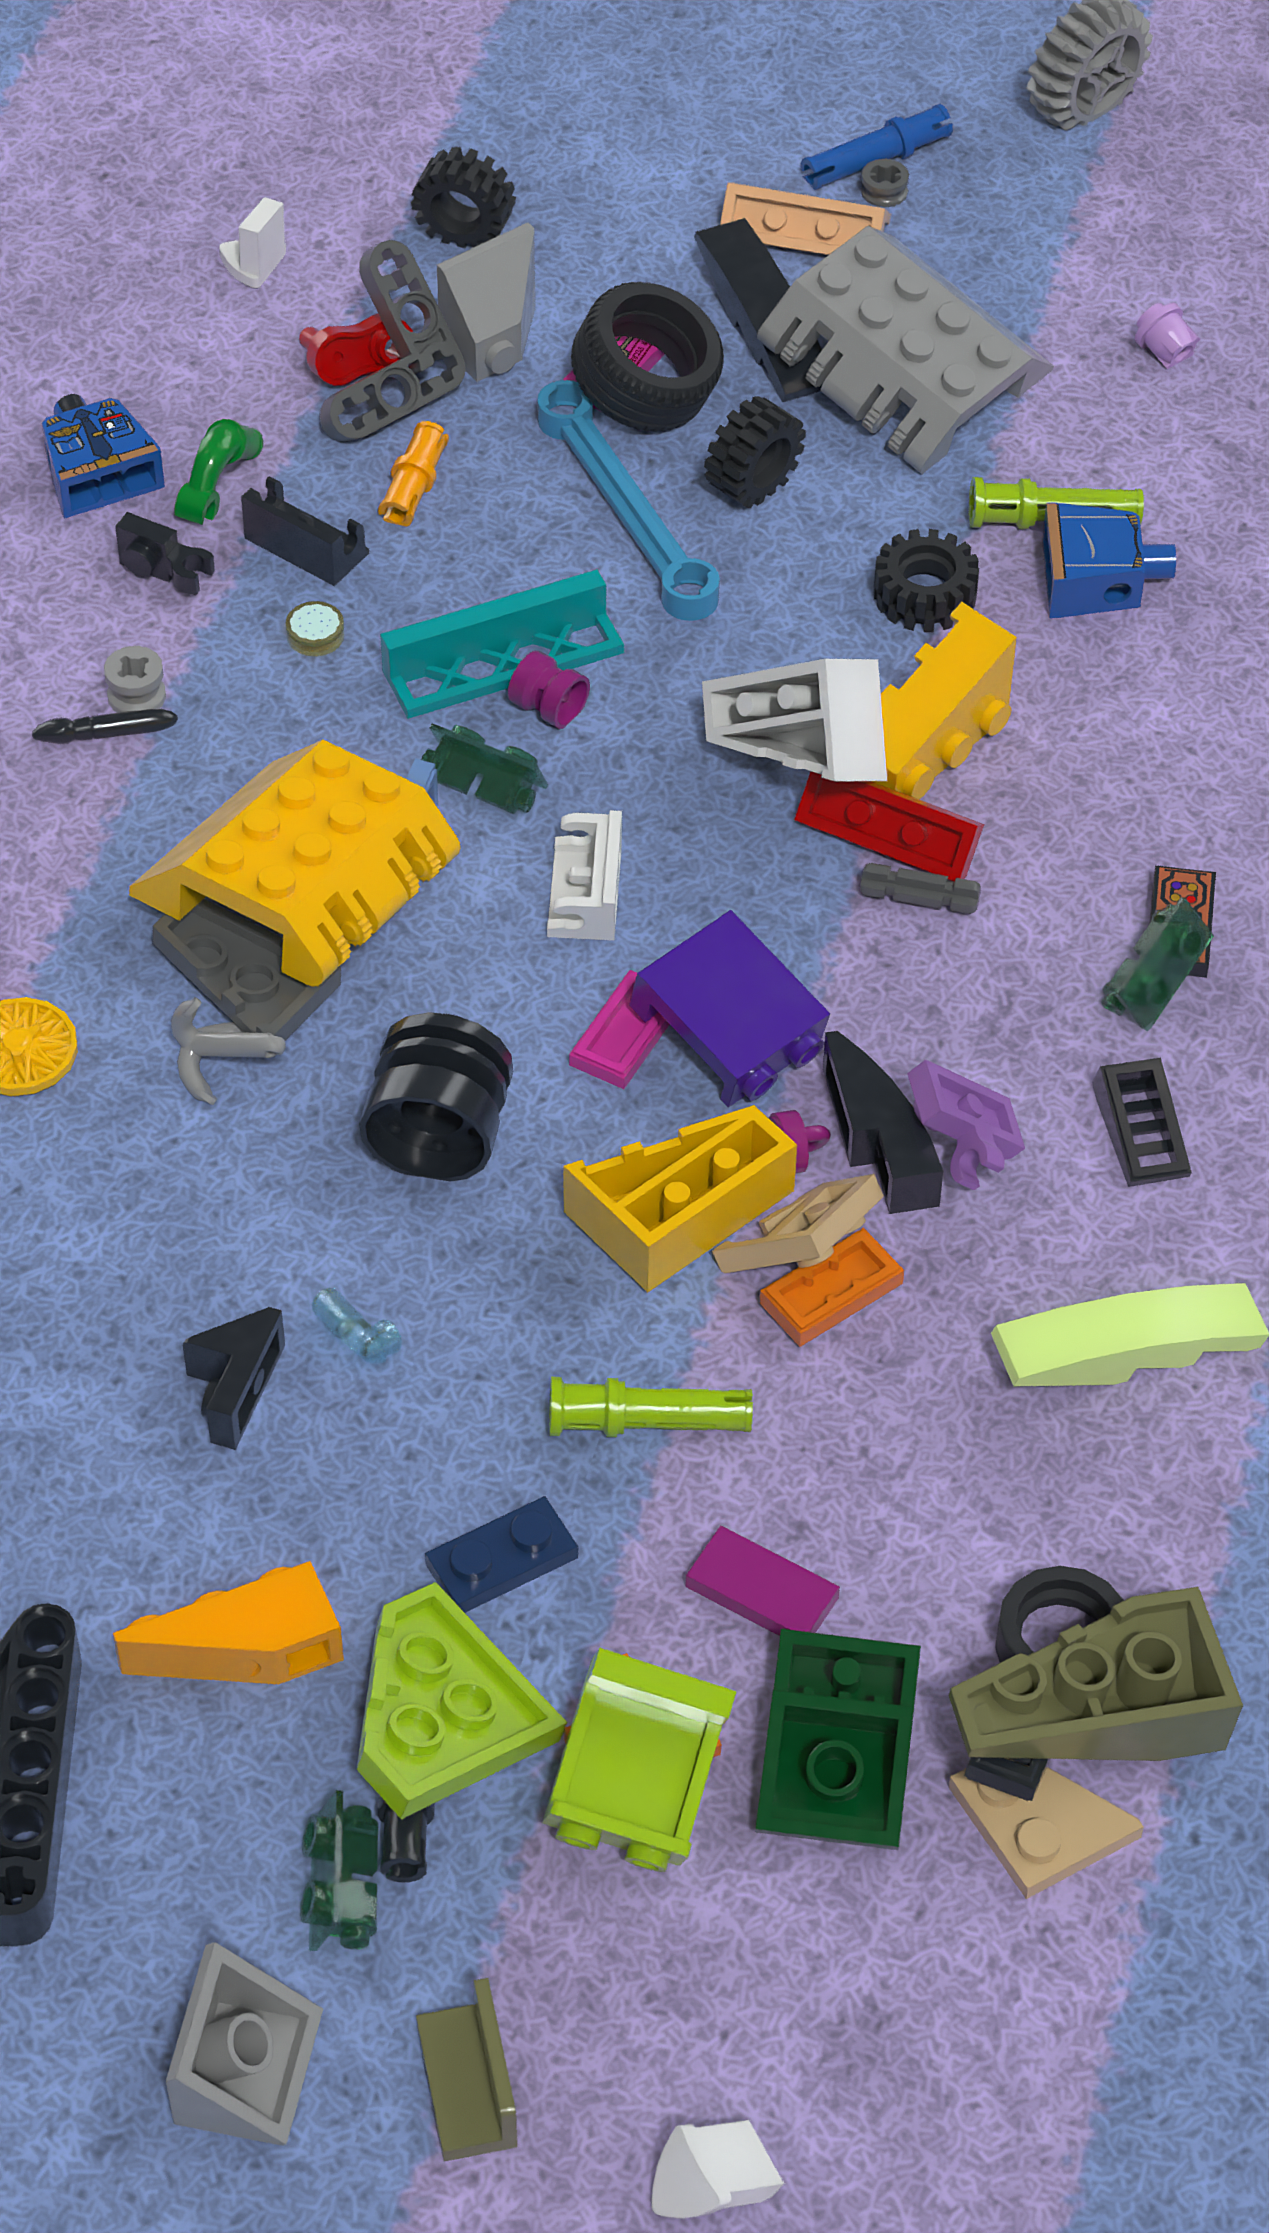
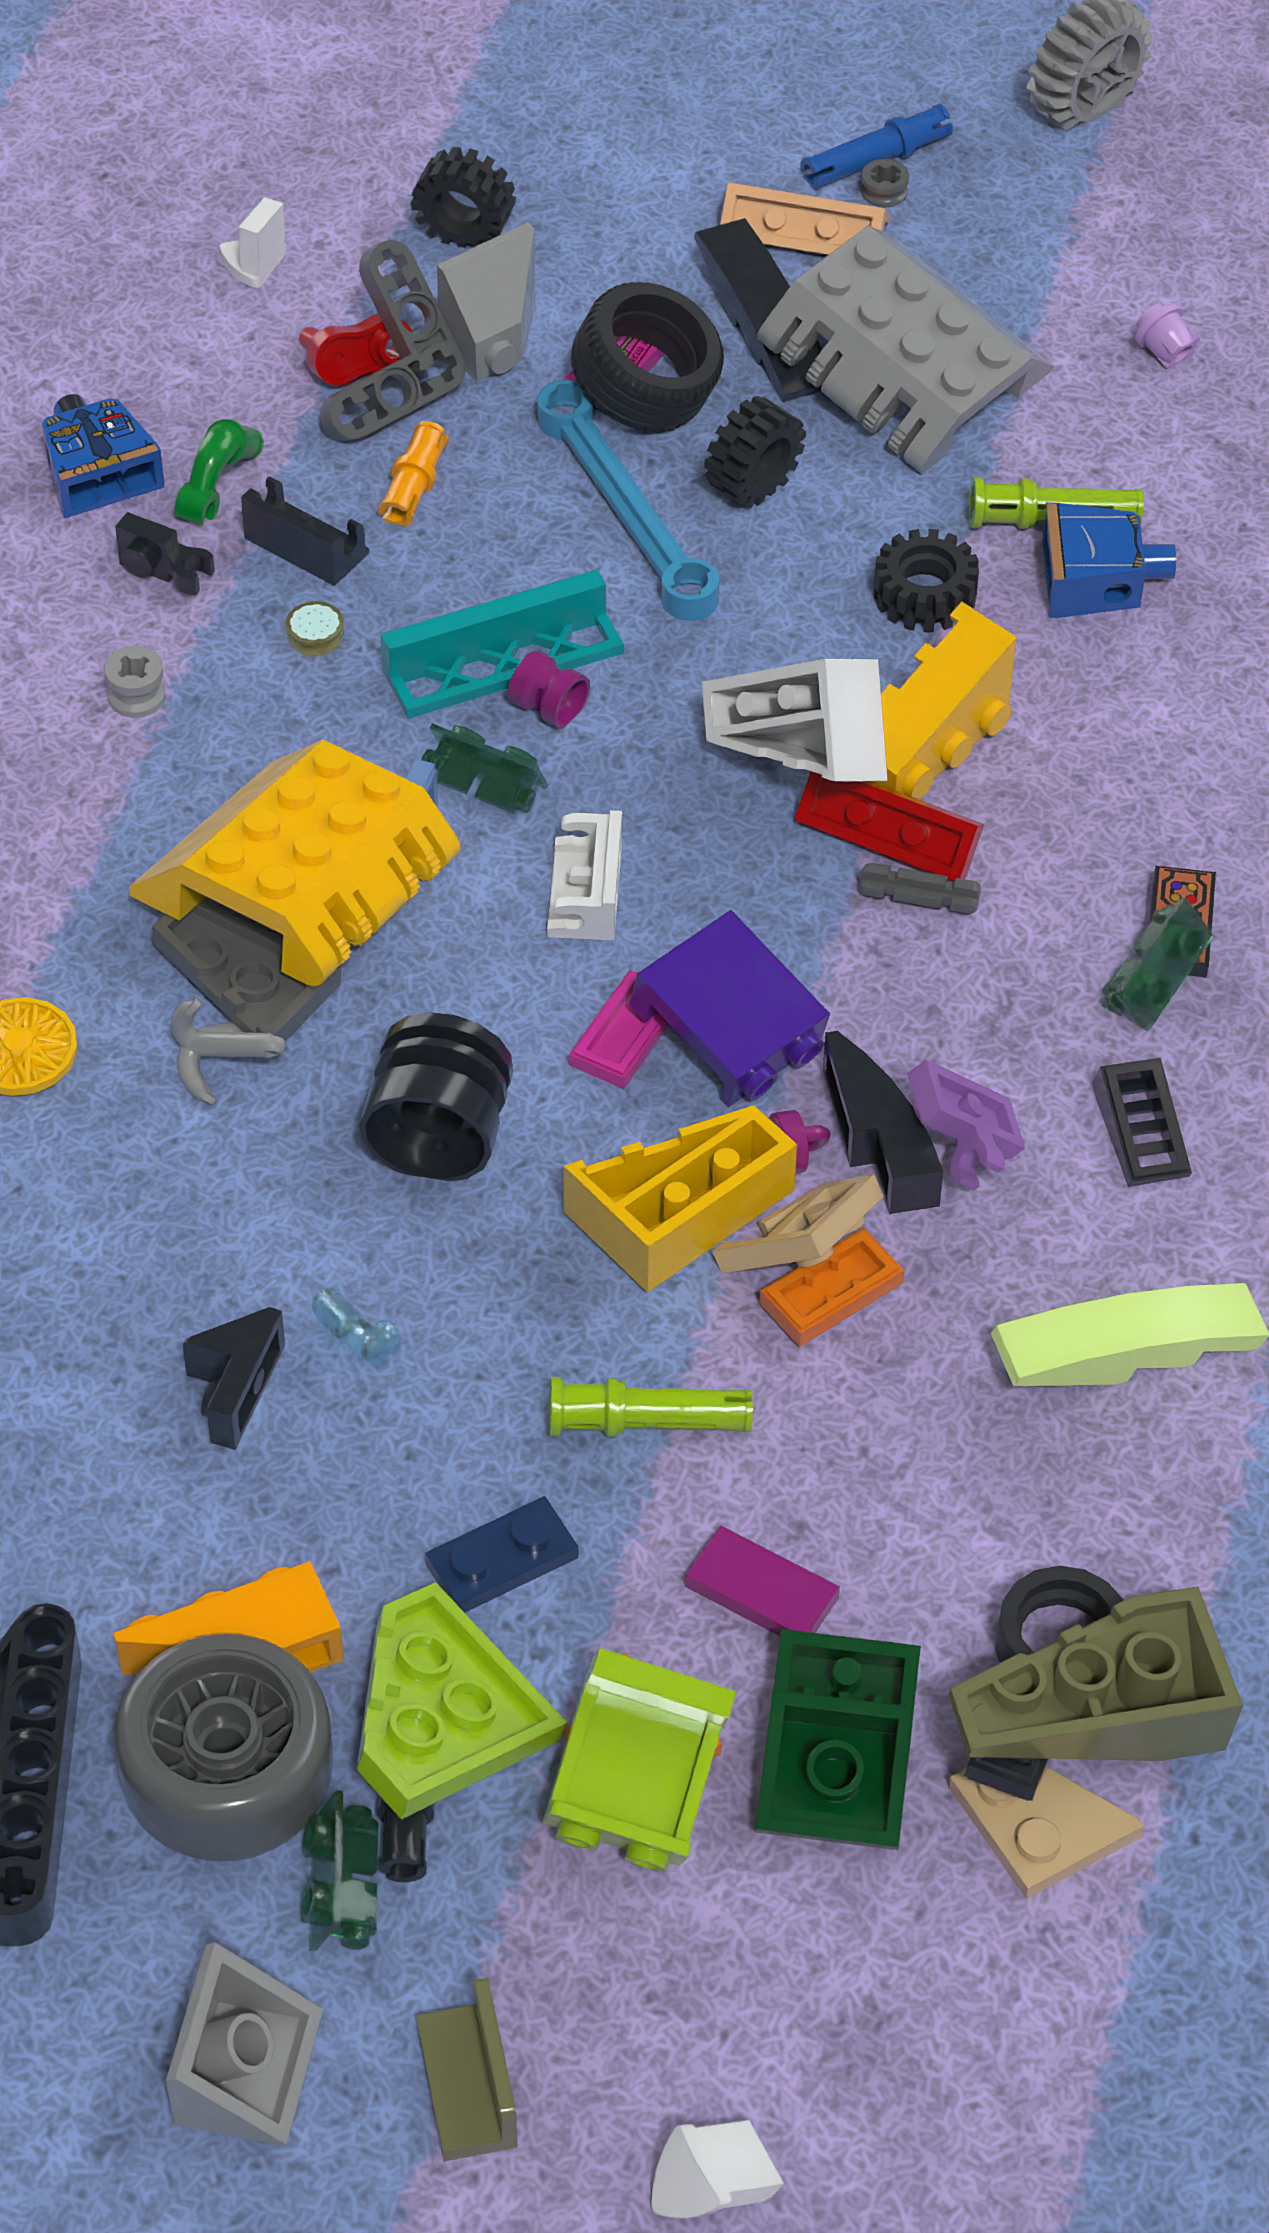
black piece [32,709,178,744] -> none
none -> dark grey wheel [114,1633,333,1862]

